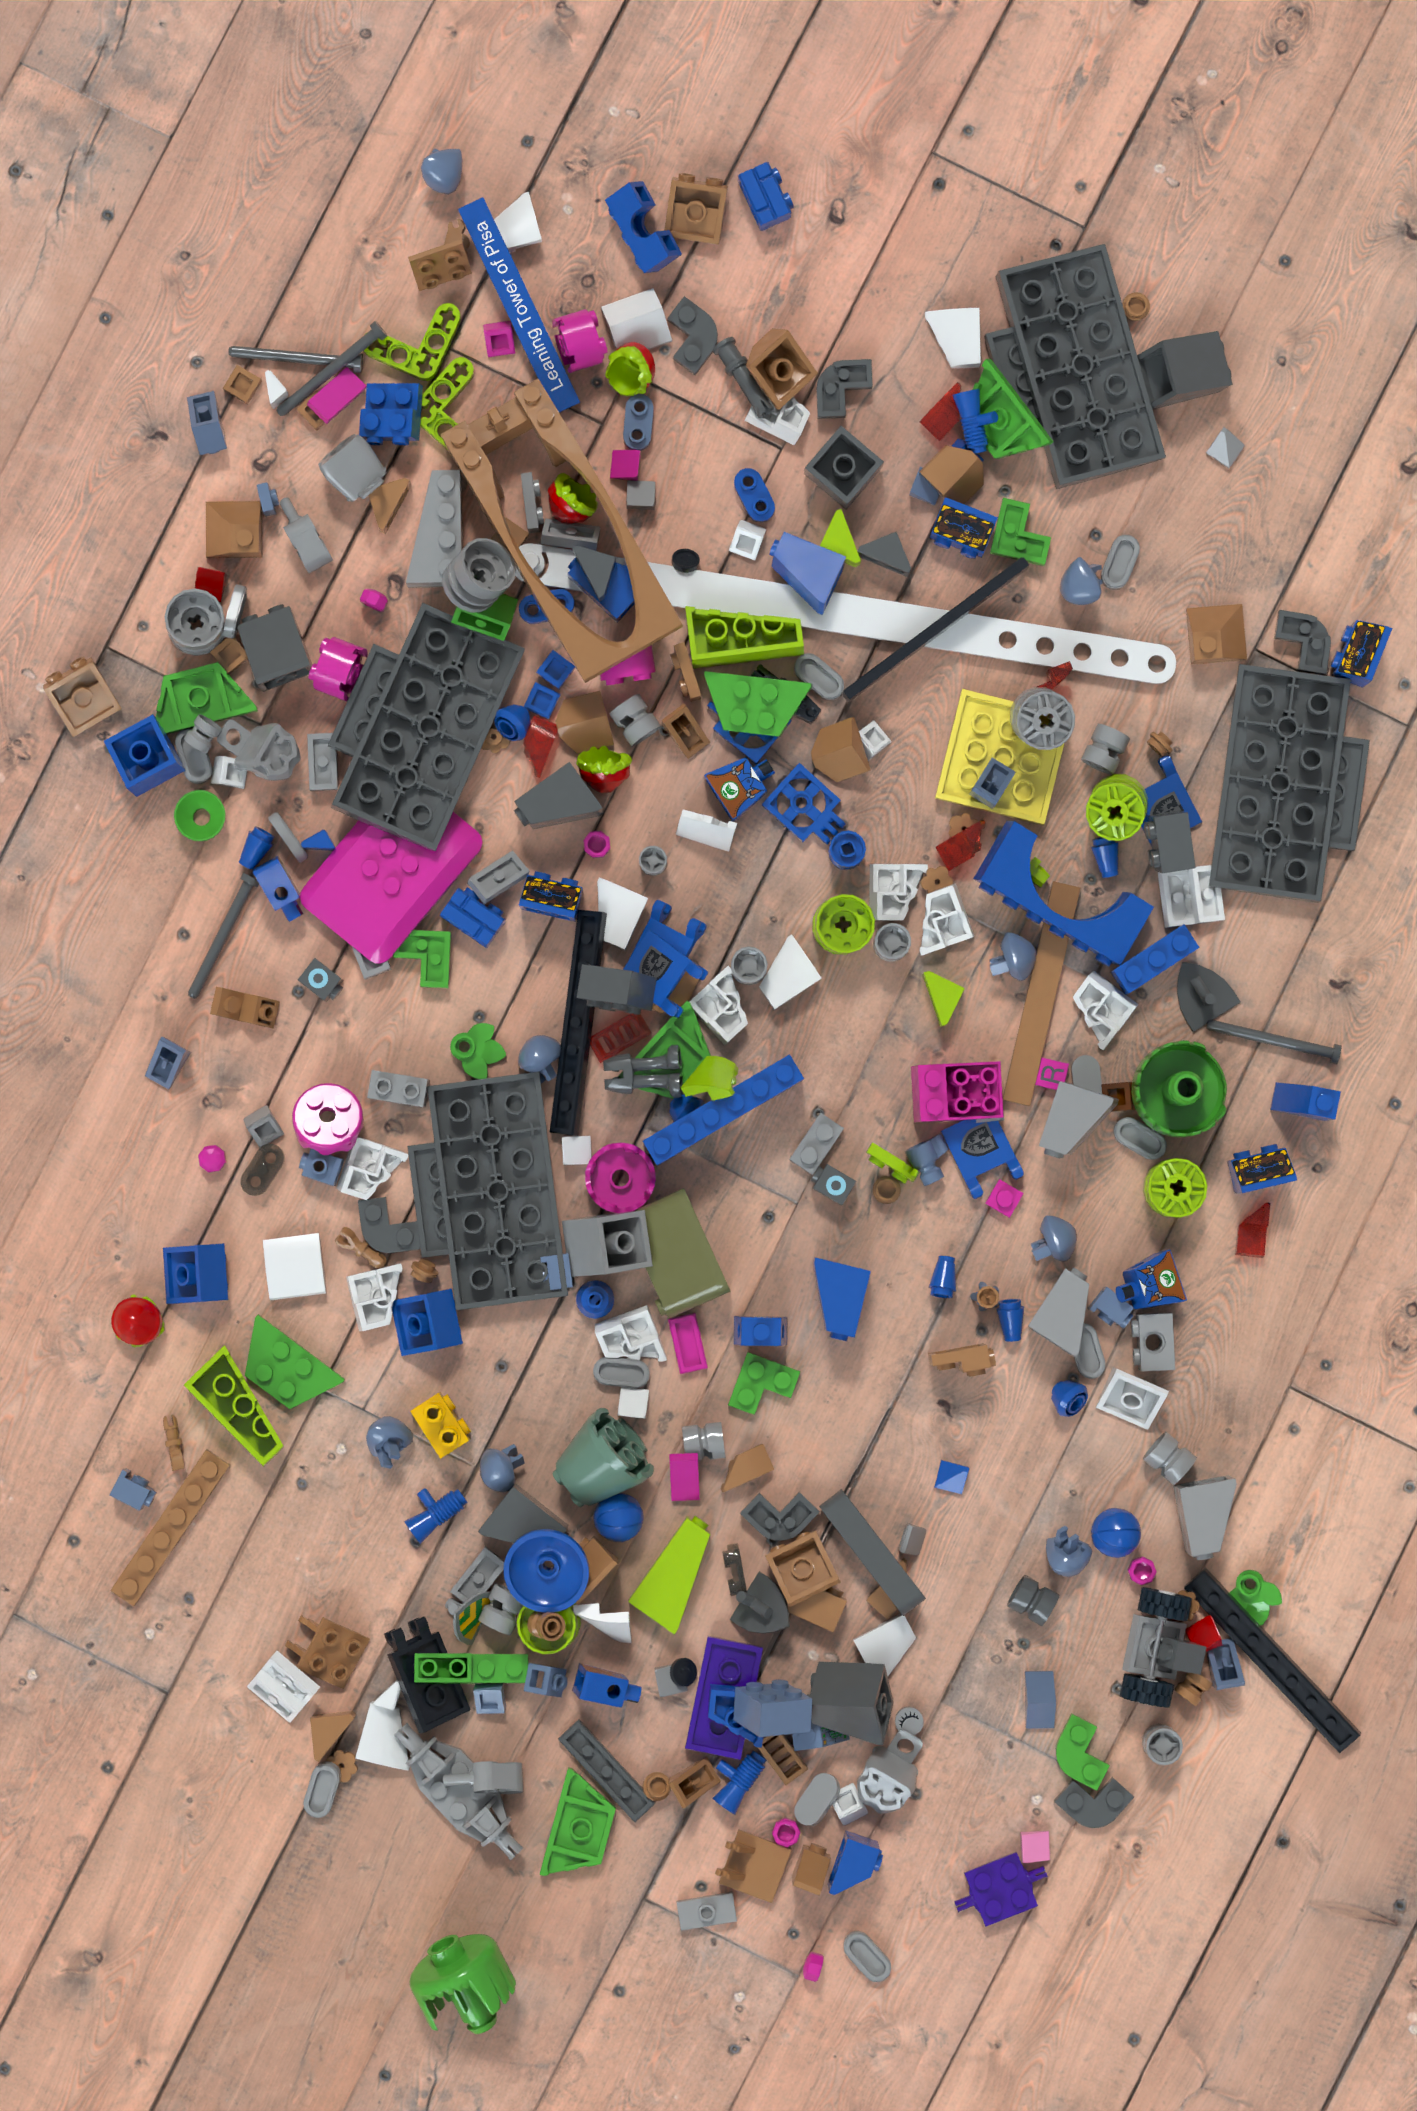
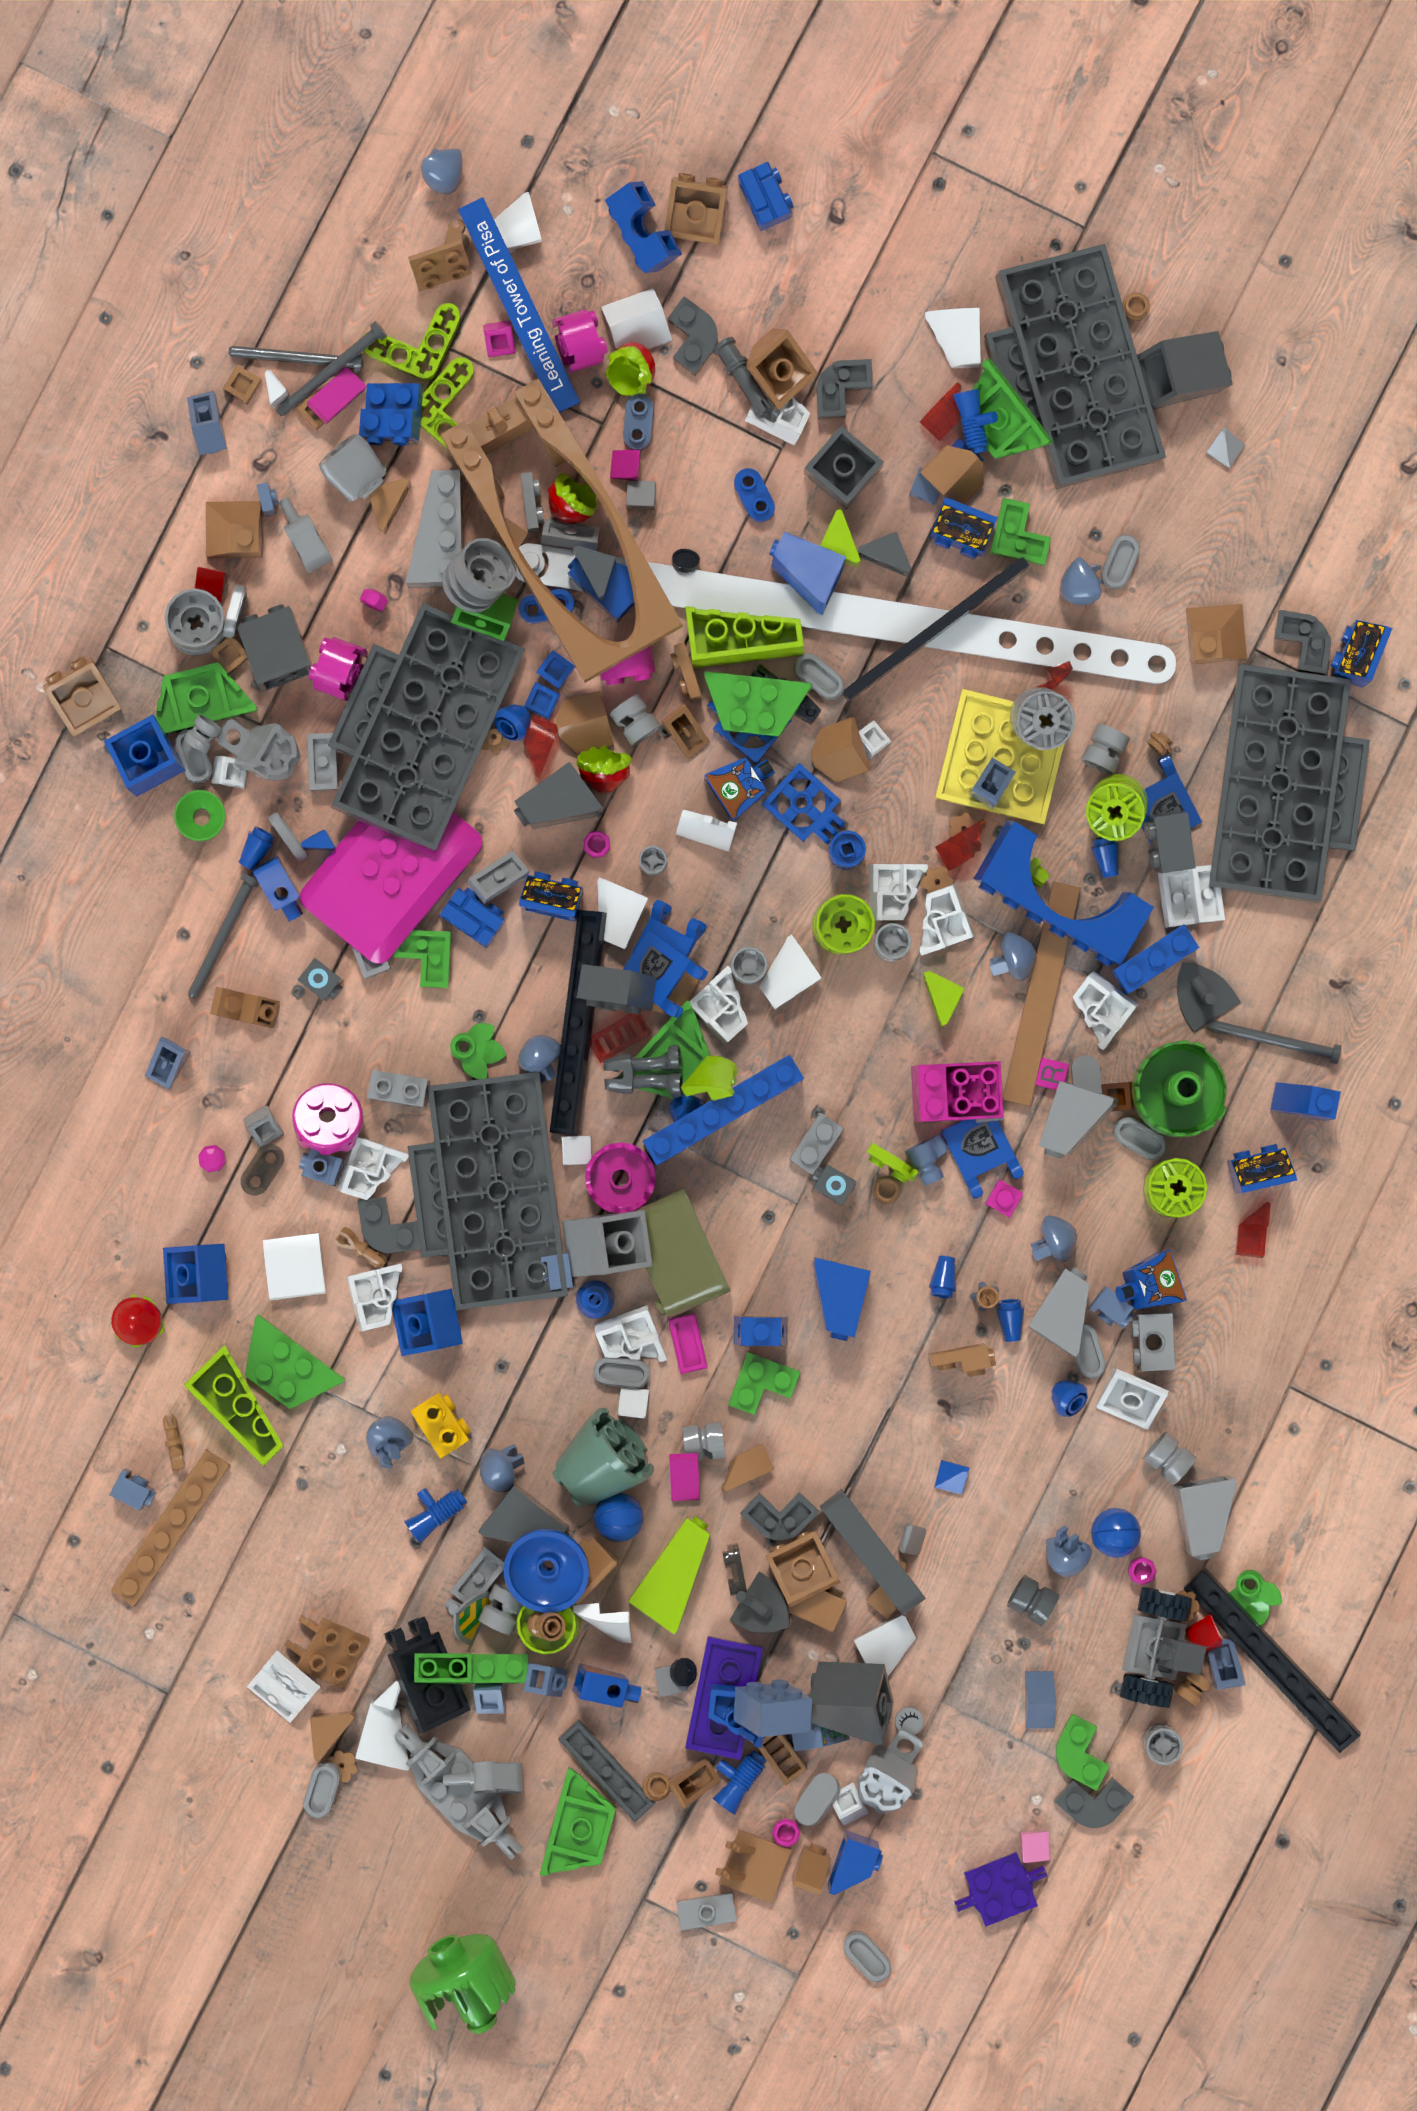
medium nougat plate [411,1259,439,1283] -> none
white slope [729,520,766,560] -> none
dark pink tile [803,1952,824,1982] -> none

